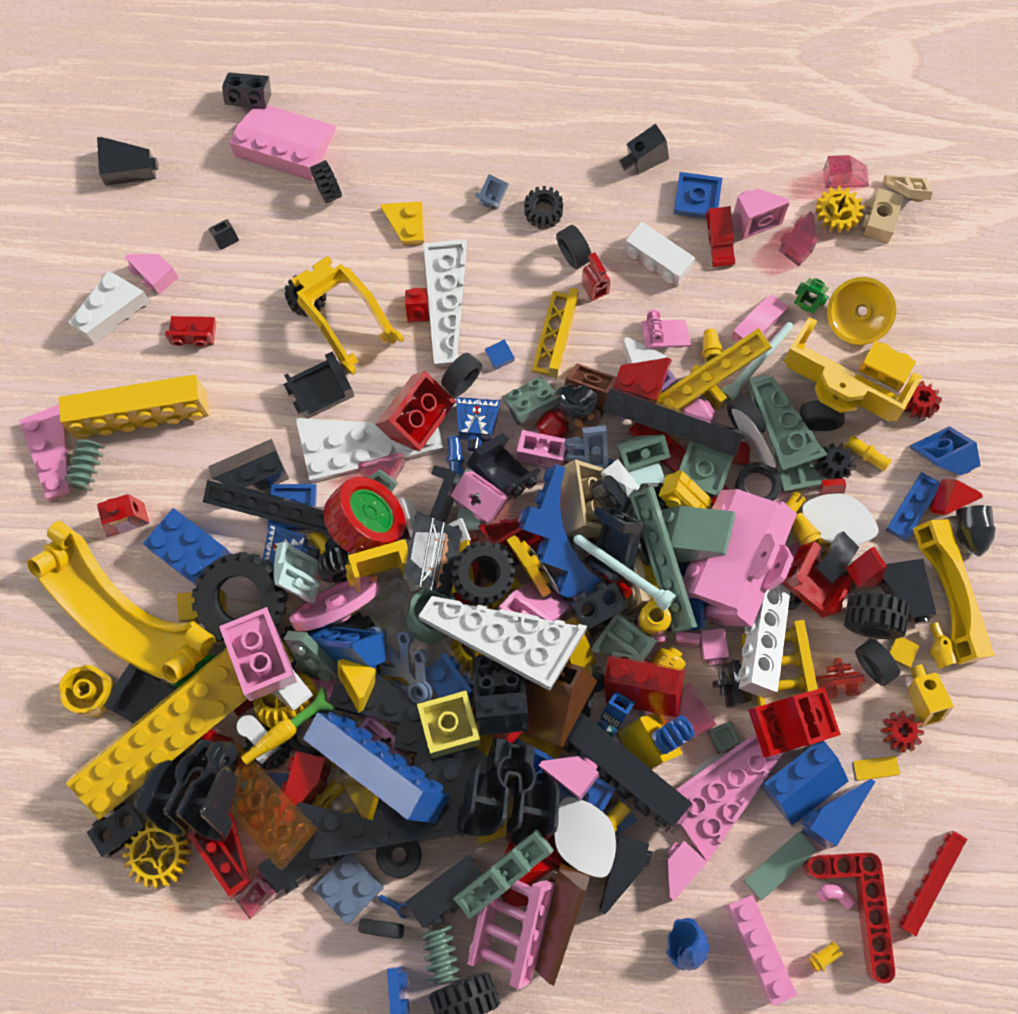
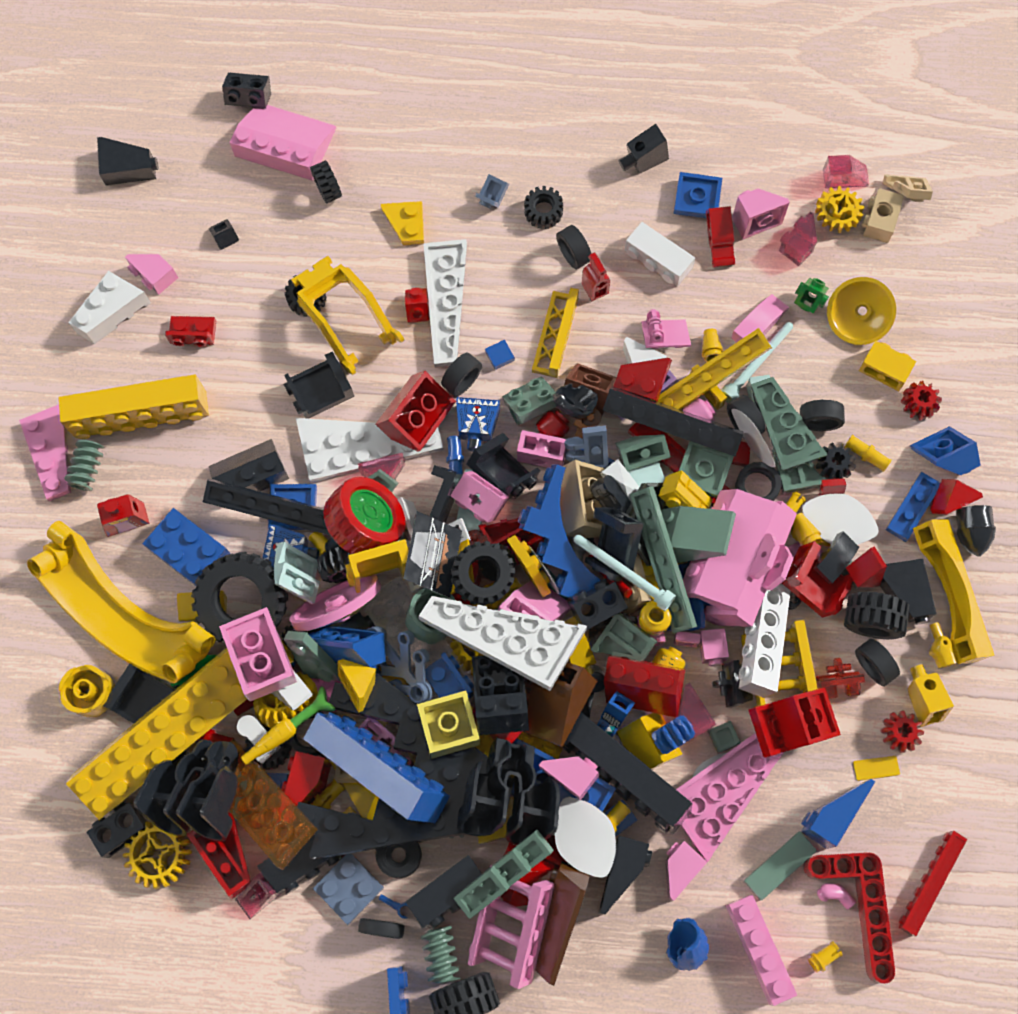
blue slope [760,741,849,826] -> none
yellow piece [783,317,922,422] -> none
yellow tile [889,638,920,669] -> none

